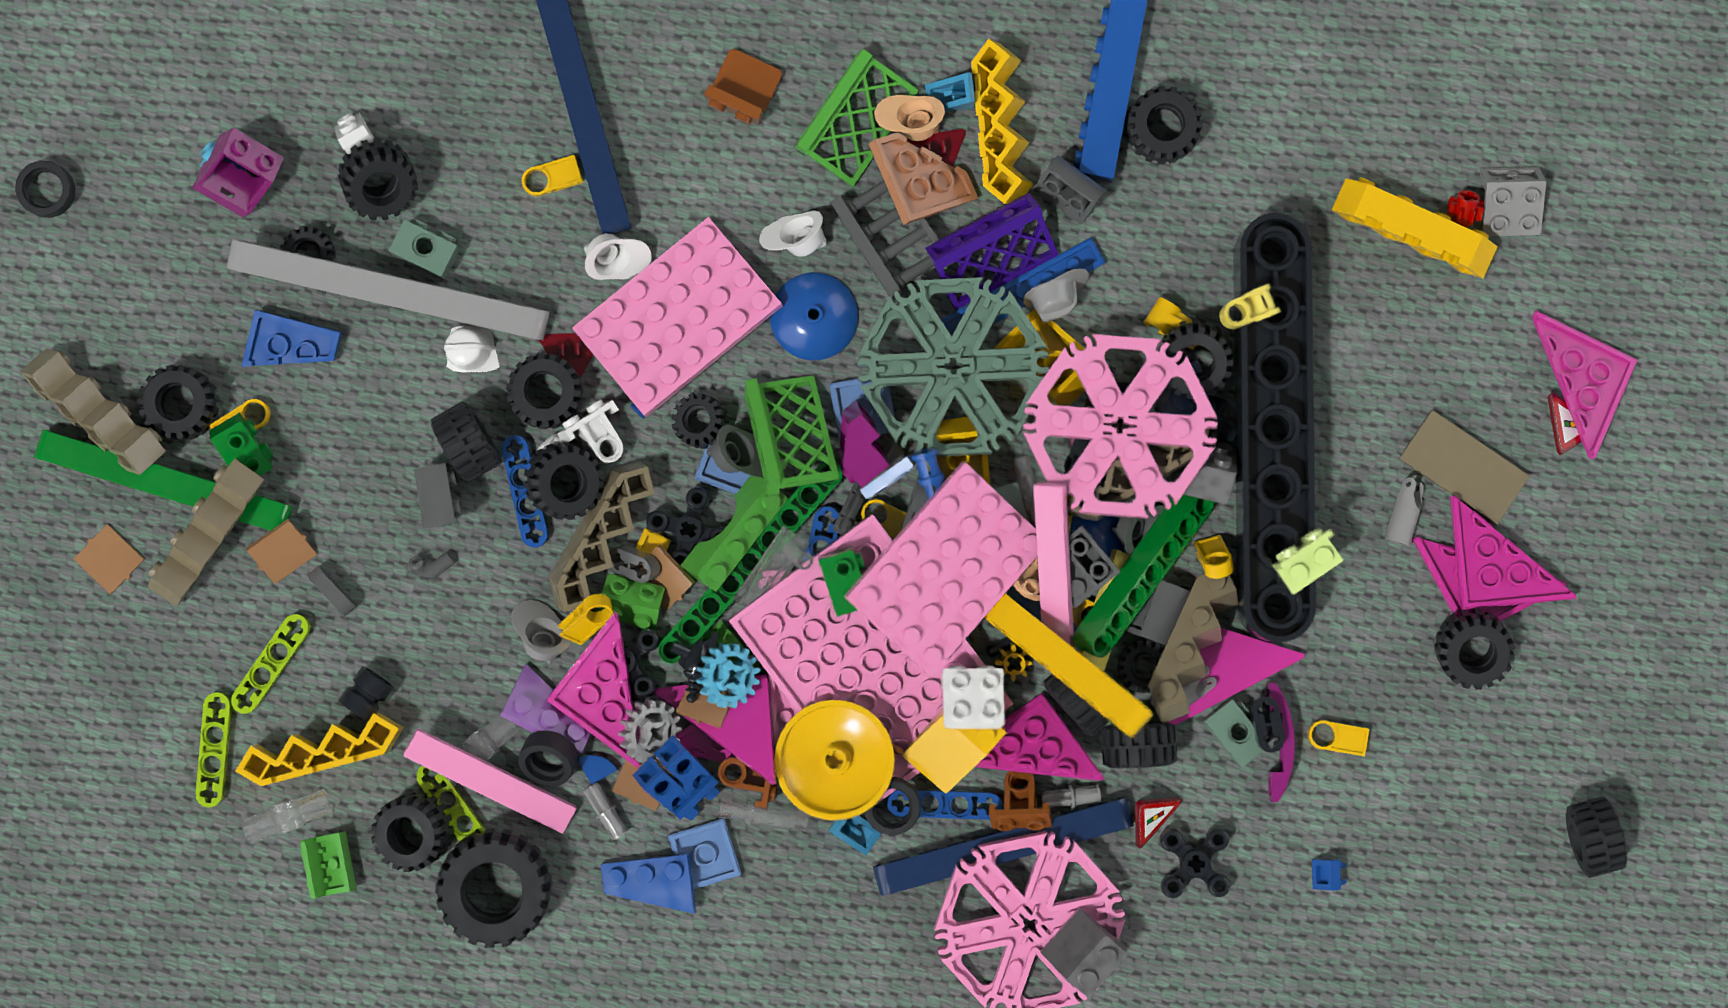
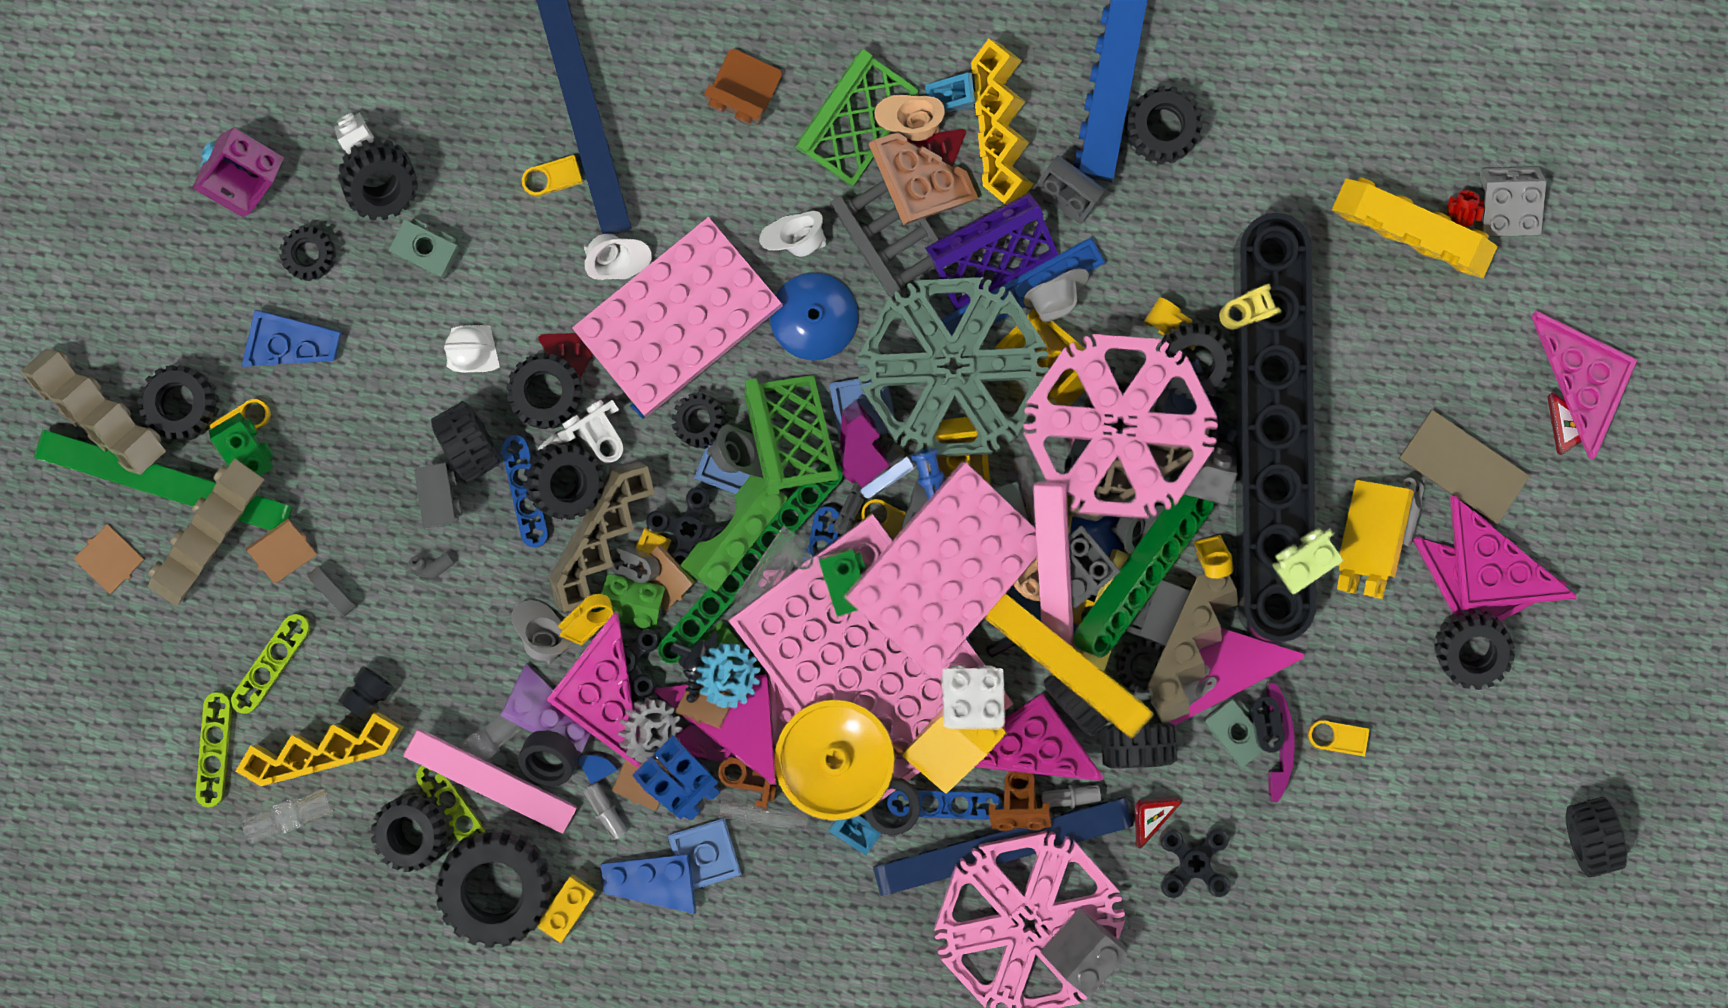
black tyre [15,160,76,218] -> none
light grey beam [226,239,550,340] -> none
bright green bracket [300,831,357,899] -> none
yellow gear [994,643,1032,681] -> none
blue tile [1312,859,1347,891] -> none
none -> yellow brick [537,874,597,943]
none -> yellow tile [1337,480,1414,599]

